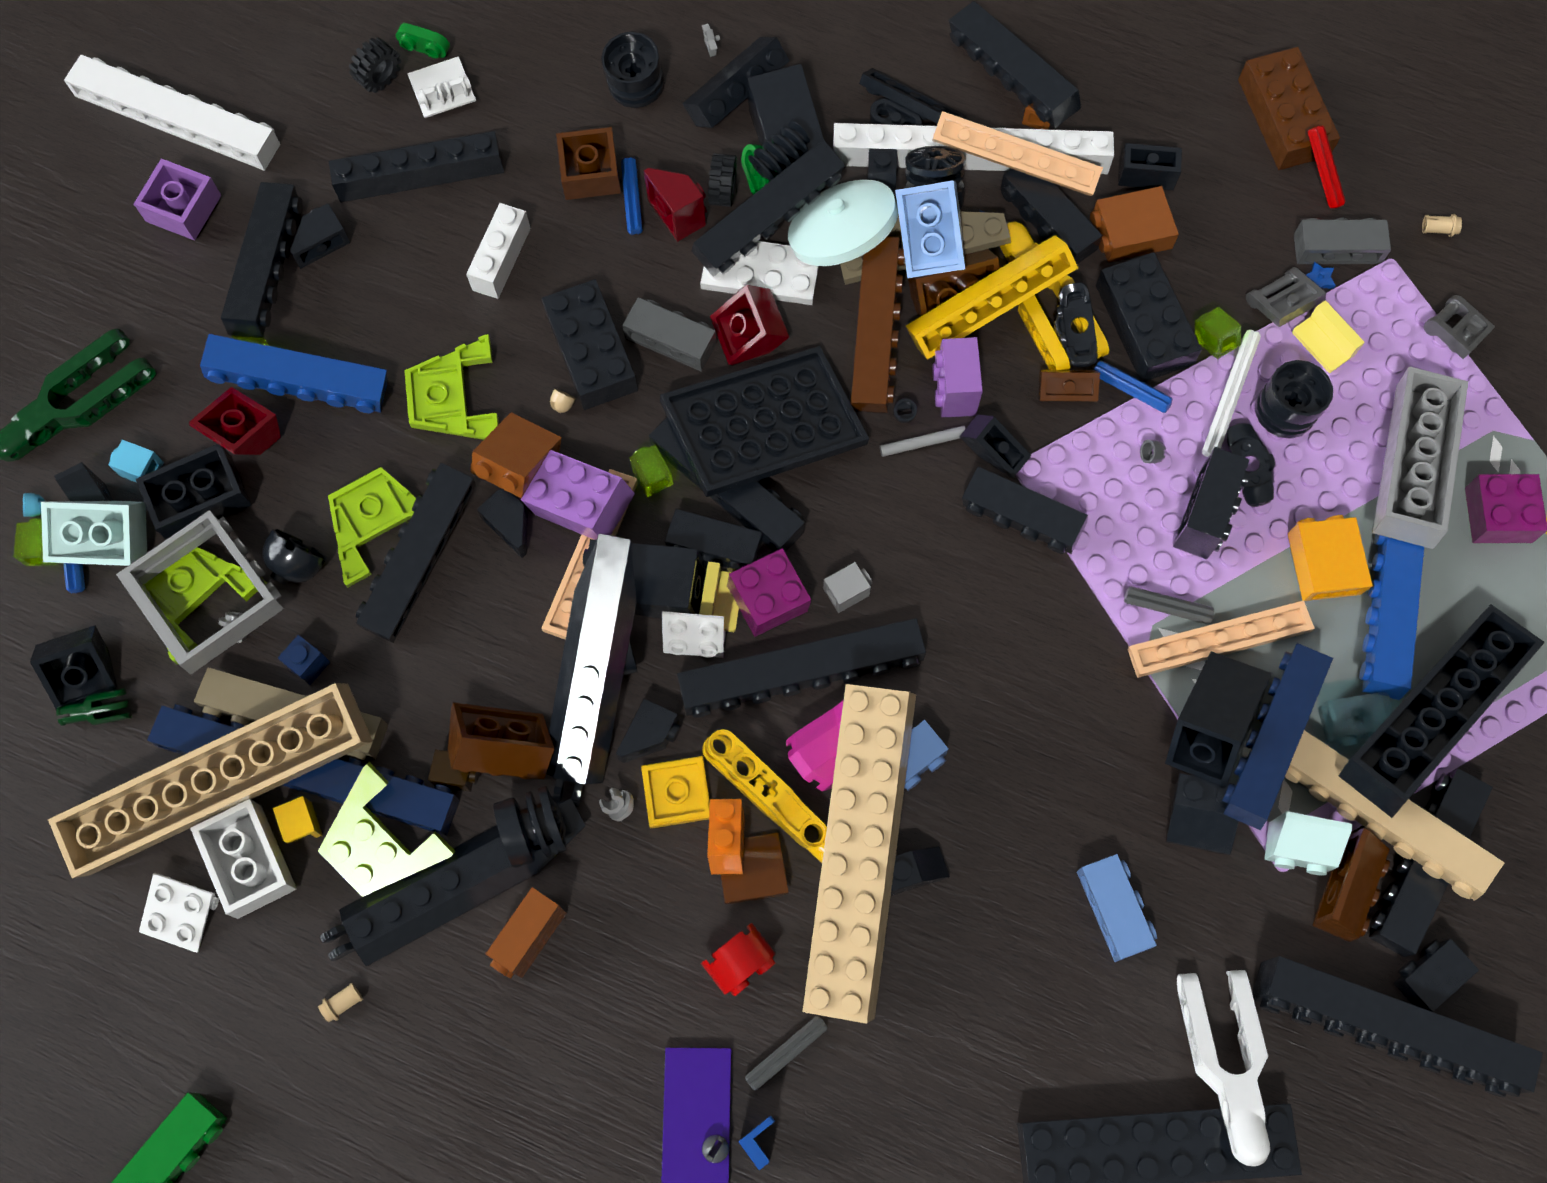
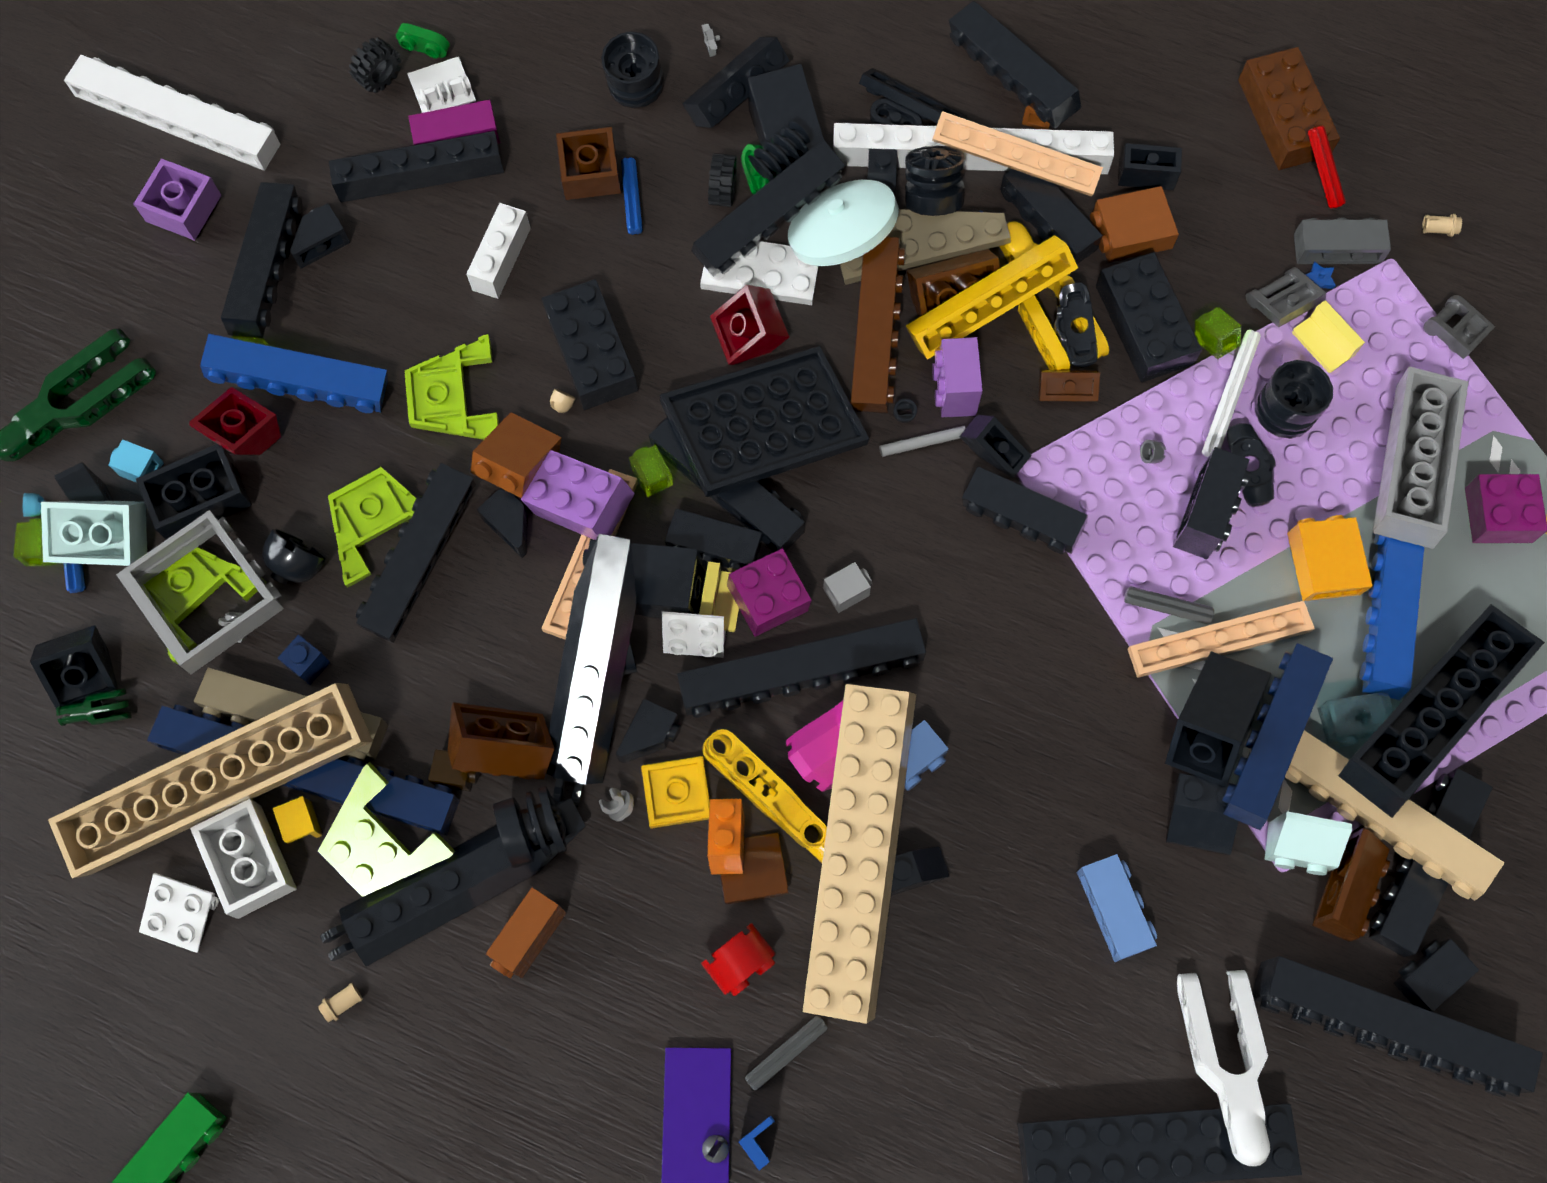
dark grey brick [622,297,717,372] -> none
dark red slope [644,168,707,242] -> none
light blue slope [895,180,966,278] -> none
blue axle [1093,361,1173,413] -> none
none -> magenta brick [408,100,500,145]

